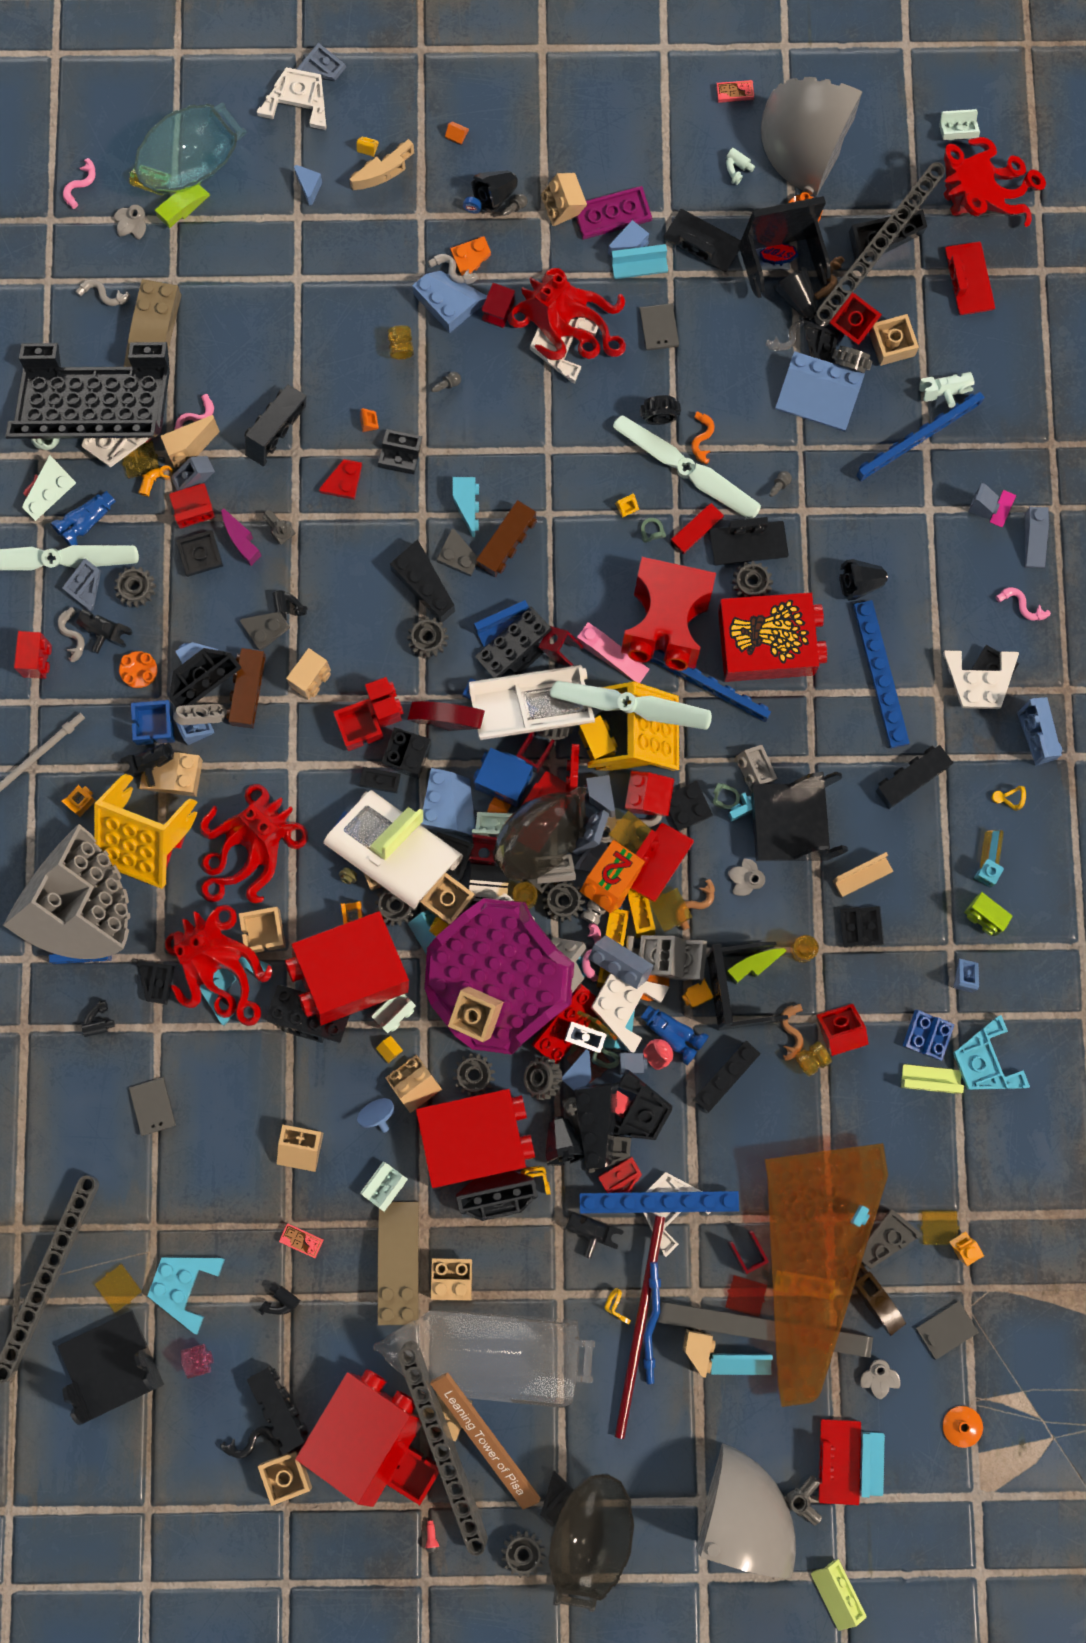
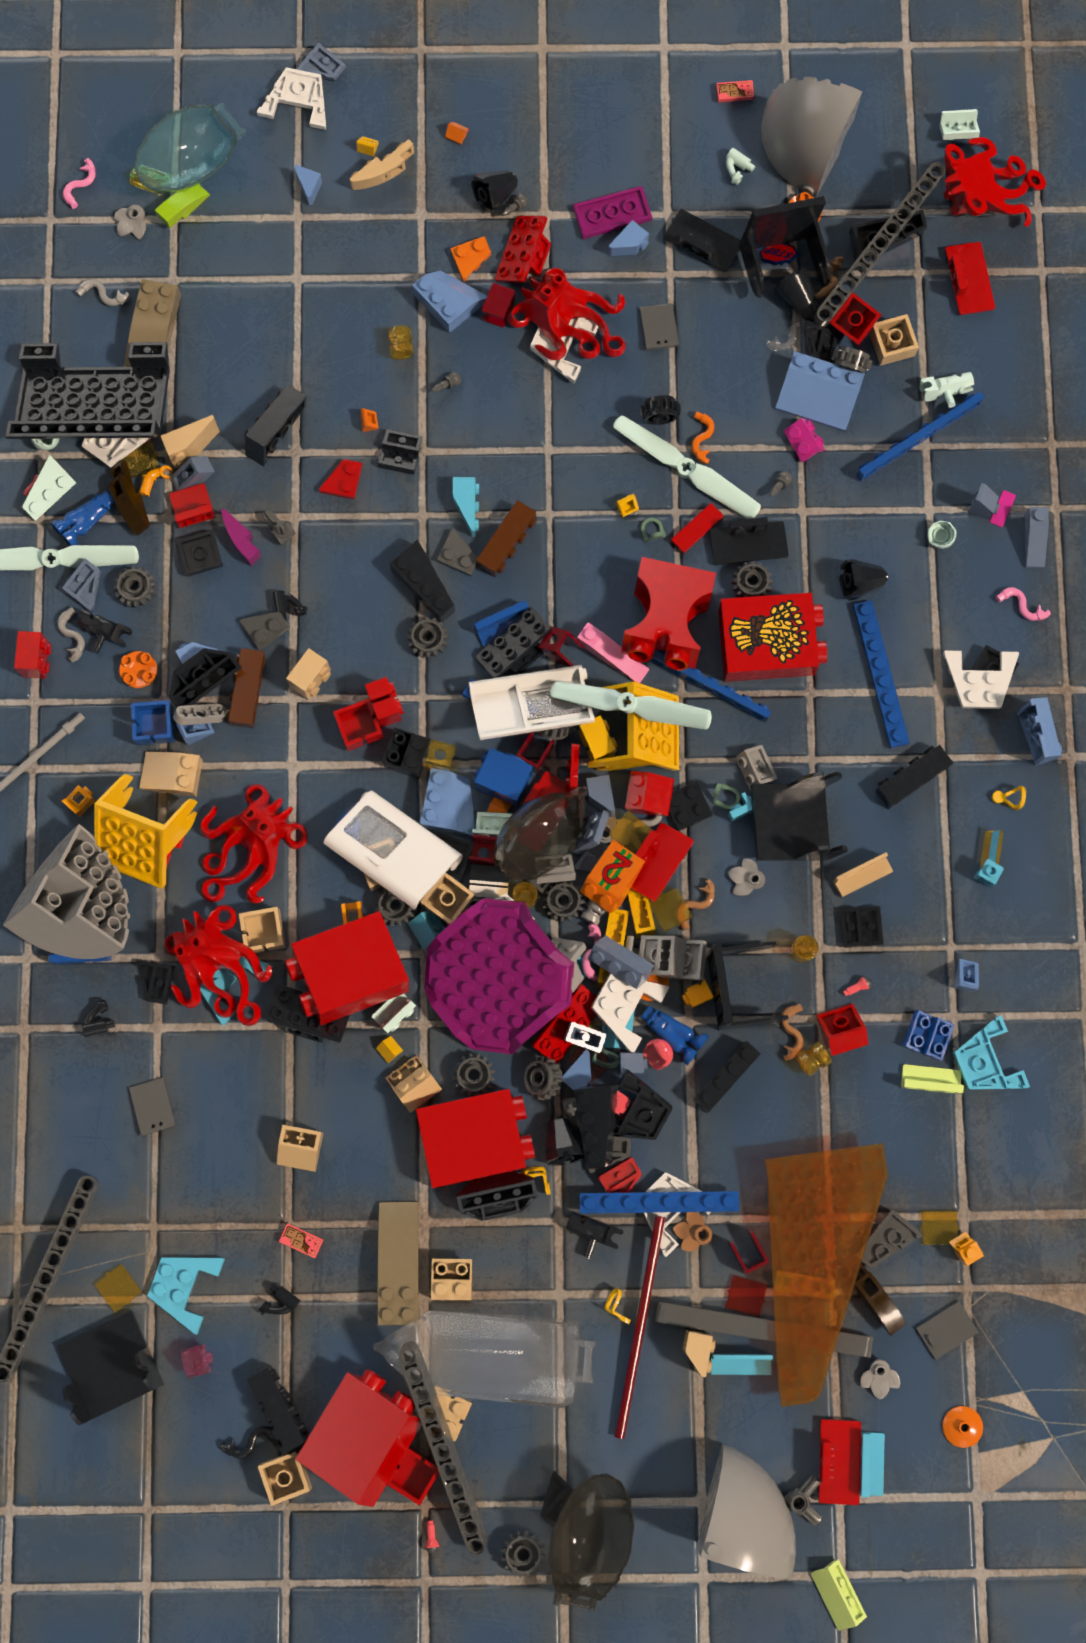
black piece [120,743,174,787] -> none
bright pink animal [174,394,214,430] -> none
olive plate [338,867,357,884] -> none
medium blue shield [357,1098,394,1133] -> none
black plate [359,767,401,794] -> none
light aqua bracket [360,1162,408,1211] -> none
yellowish green panel [370,807,423,860] -> none
dark red slope [407,701,485,731] -> none
light grey animal [427,254,478,284] -> none
yellow slope [429,916,449,936] -> none
medium nougat tile [430,1372,541,1510] -> none
tan brick [448,986,504,1042] -> none
blue tile [463,197,482,214] -> none
tan slope [541,173,587,226] -> none
clear yellow piece [577,1010,618,1041] -> none
medium azure panel [611,244,668,279] -> none
blue bar [643,1262,661,1384] -> none
lime slope [726,948,786,984] -> none
medium azure plate [850,1205,870,1227] -> none
lime slope [964,892,1013,936] -> none
none -> dark brown slope [108,460,150,536]
none -> clear yellow piece [425,739,457,772]
none -> red bracket [495,216,551,282]
none -> medium nougat plate [673,1212,712,1252]
none -> dark pink bracket [784,418,825,462]
none -> coral piece [843,976,872,996]
none -> light aqua hair [927,521,956,549]

